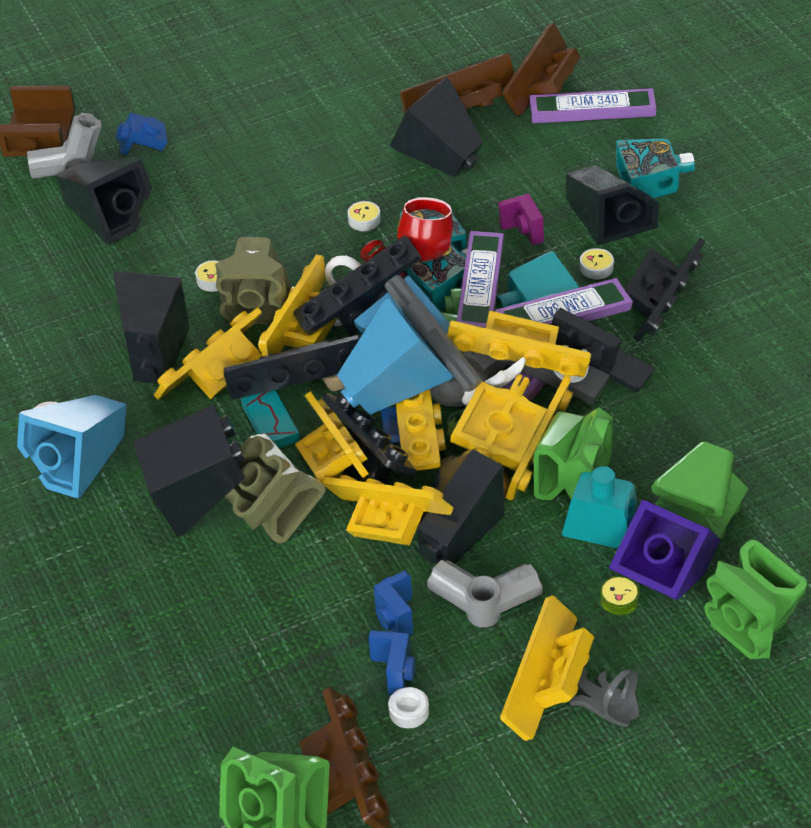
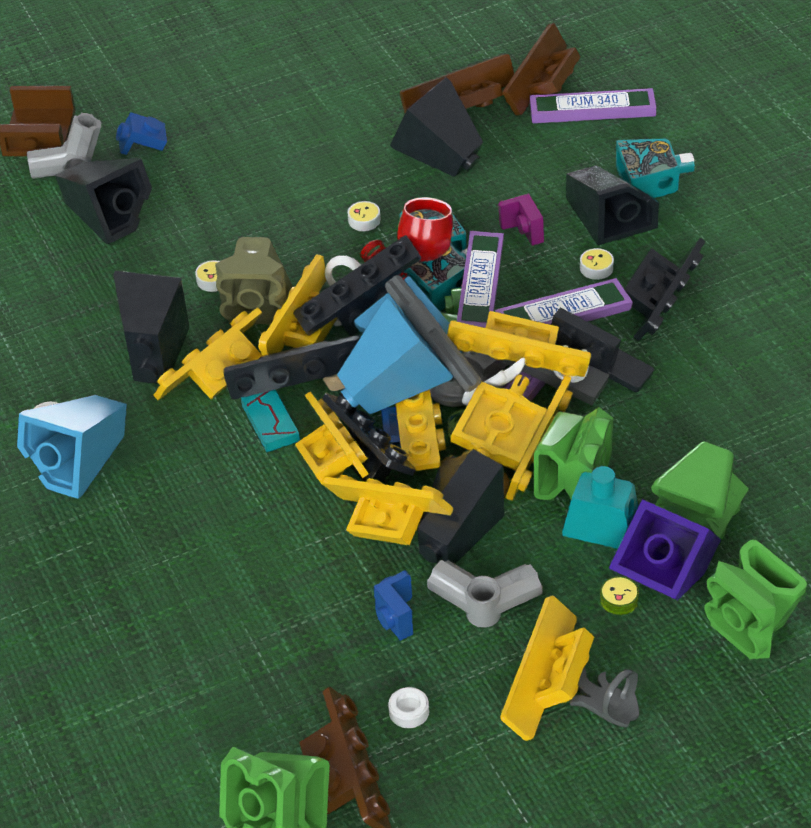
black slope [133,404,246,537] -> none
olive piece [224,433,325,543] -> none
blue bracket [369,631,415,695] -> none
teal torso [495,251,580,309] -> none

